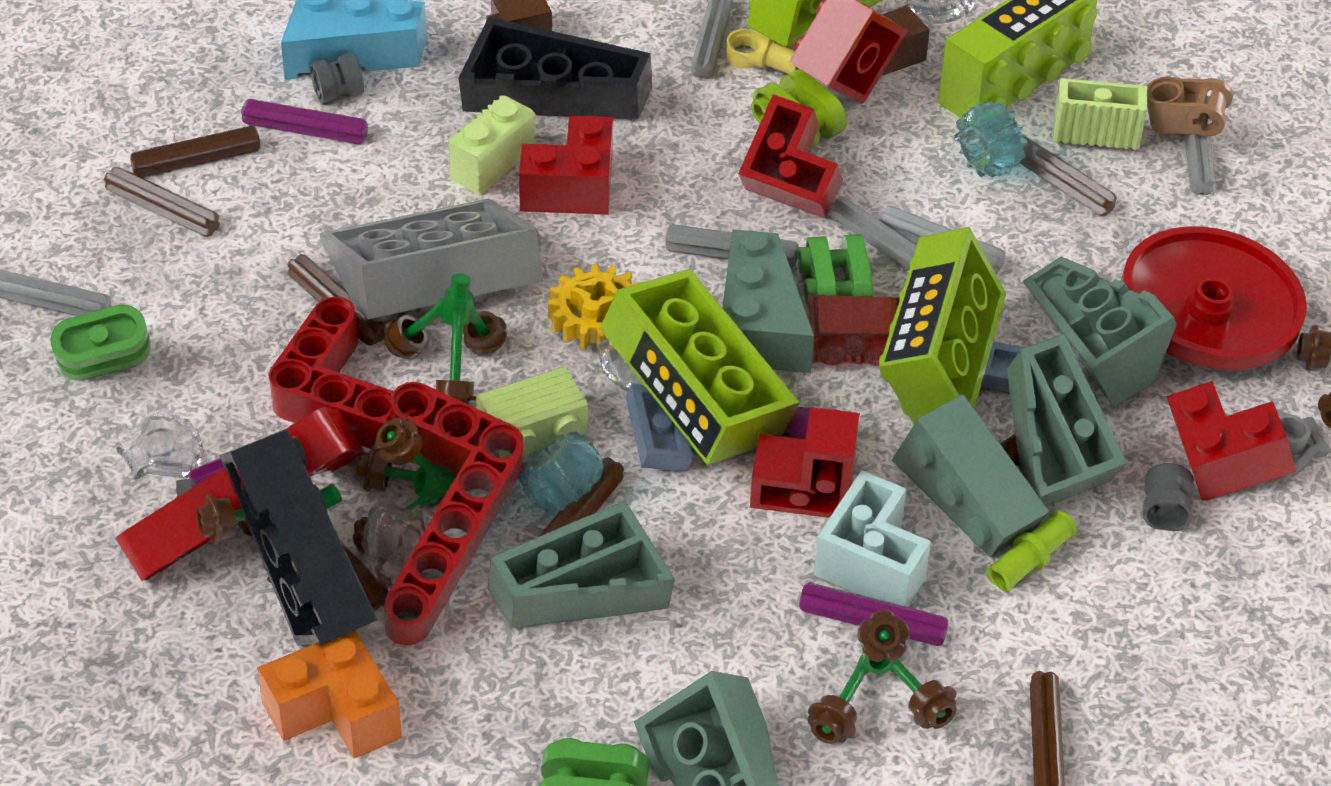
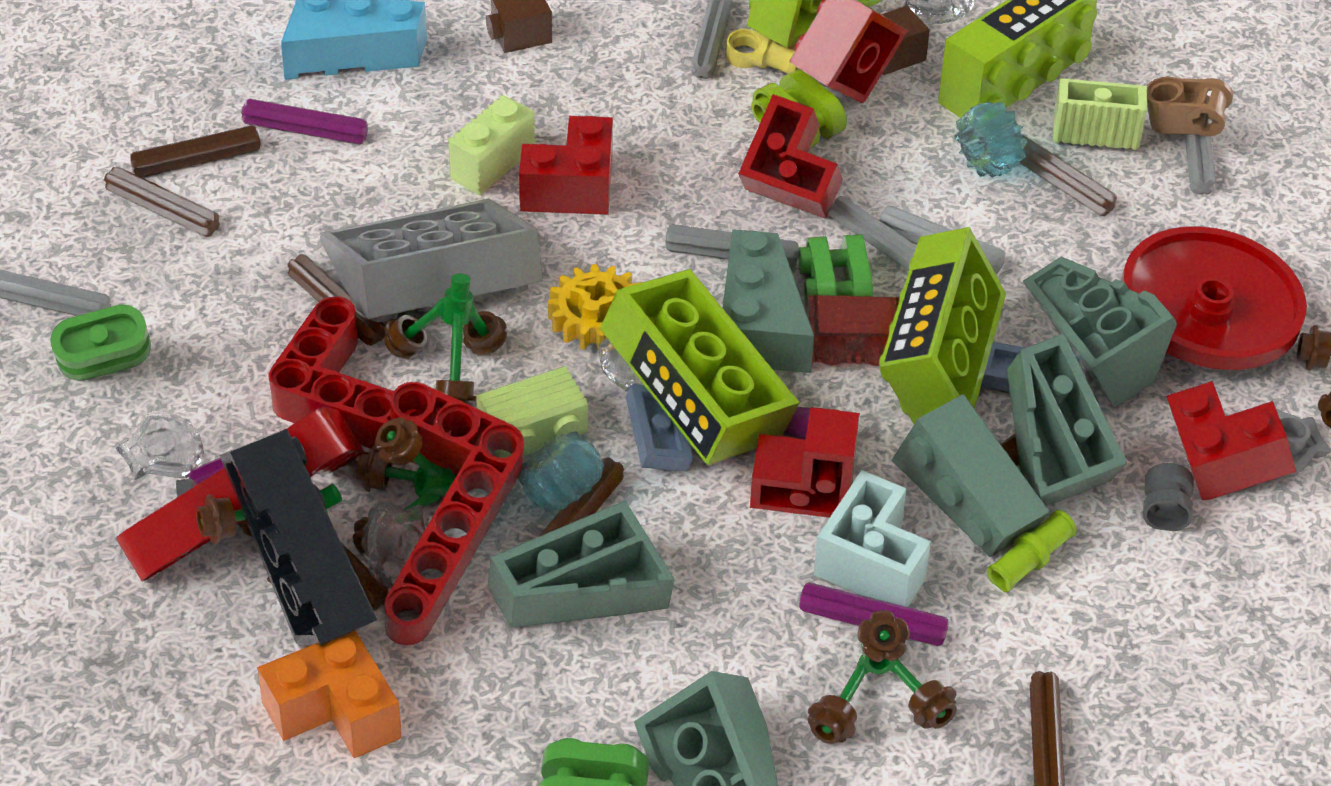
dark grey wheel [310,52,364,104] -> none
black wedge [458,17,652,119] -> none

